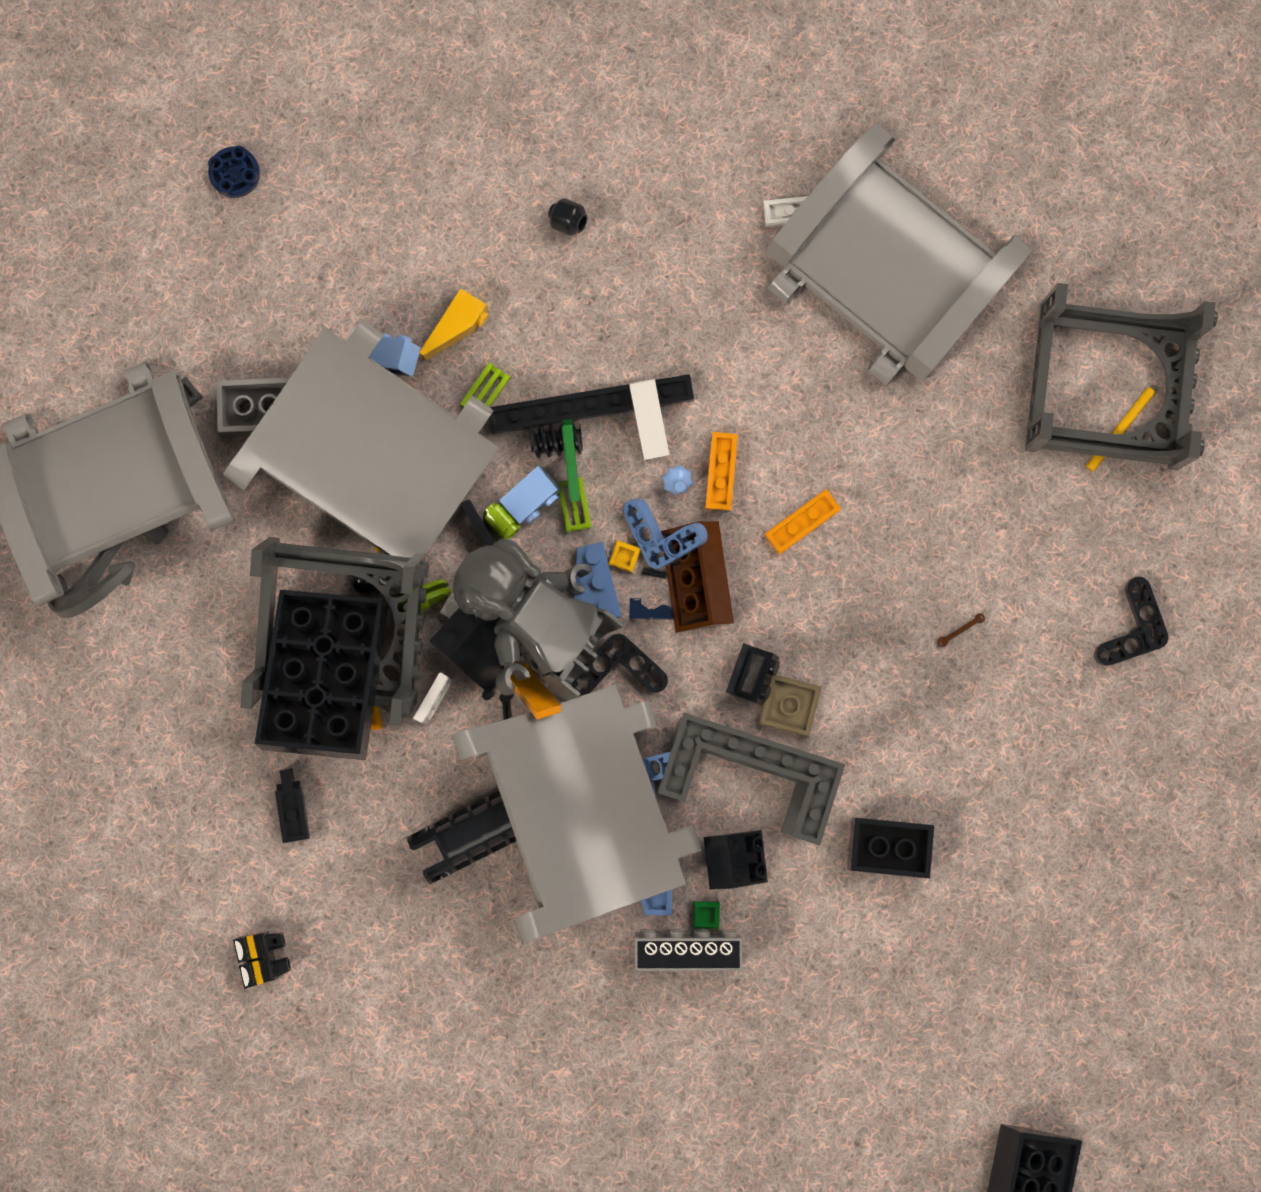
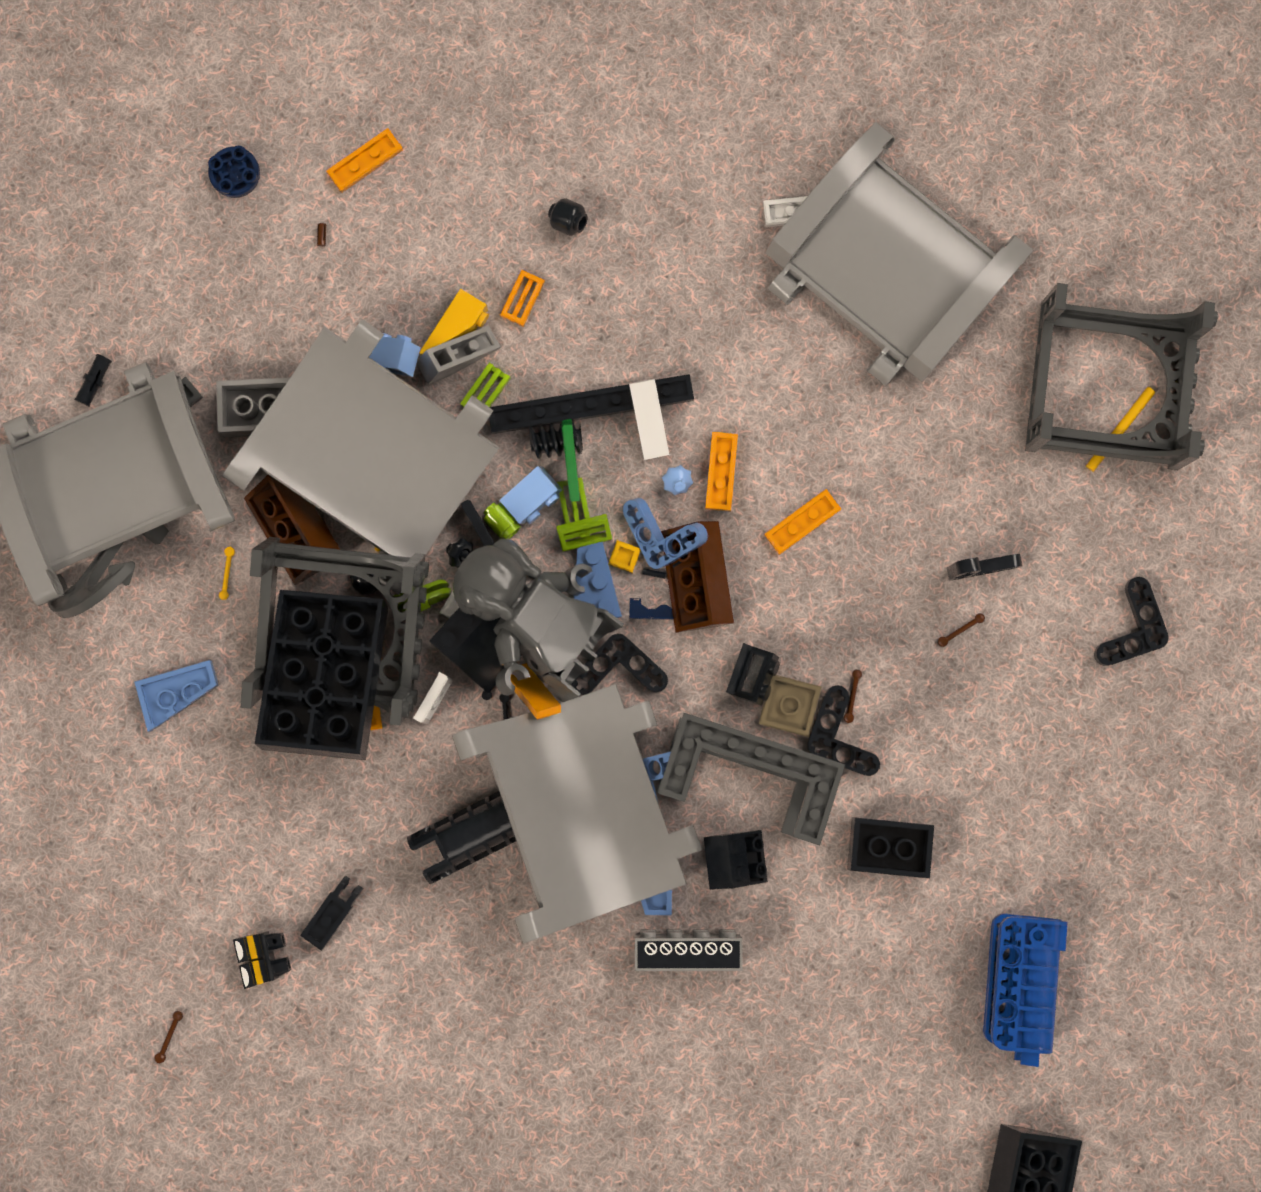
black hinge [275,768,310,843] -> none
green tile [693,901,720,929] -> none
none -> black pin [74,354,112,407]
none -> medium blue wing [134,660,219,732]
none -> reddish brown hinge [154,1011,183,1064]
none -> yellow hinge [219,547,235,600]
none -> reddish brown slope [244,474,340,585]
none -> black hinge [300,876,364,951]
none -> reddish brown piece [317,223,327,247]
none -> light orange tile [326,128,403,193]
none -> light grey slope [416,325,501,385]
none -> black piece [446,538,473,568]
none -> light orange tile [500,270,545,327]
none -> lime tile [556,514,612,552]
none -> black beam [807,685,880,776]
none -> reddish brown hinge [843,669,862,723]
none -> black beam [947,554,1023,581]
none -> blue piece [983,914,1068,1067]

